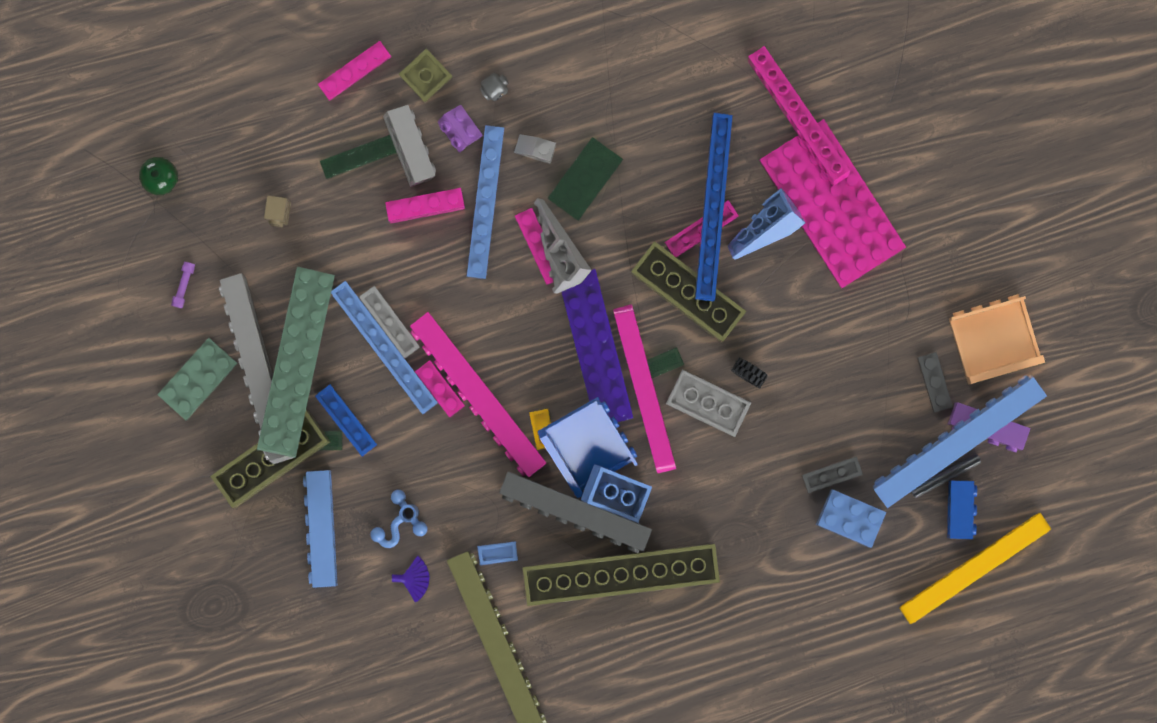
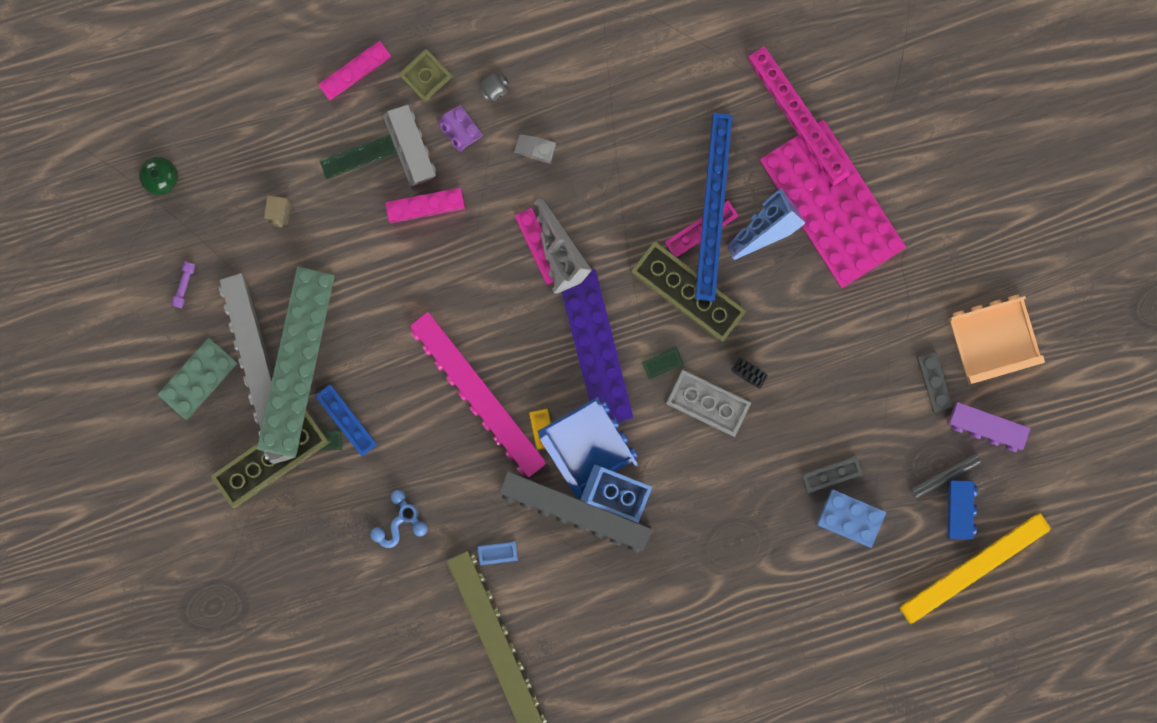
medium blue brick [303,470,338,588] -> none
medium blue plate [331,281,438,414] -> none
light grey plate [359,286,420,359] -> none
dark purple hand [392,556,429,603] -> none
dark pink plate [415,360,465,417] -> none
medium blue plate [467,125,504,279] -> none
olive brick [523,543,720,606] -> none
clear green tile [547,137,623,221] -> none
dark pink beam [613,304,676,474] -> none
medium blue brick [873,375,1047,508] -> none

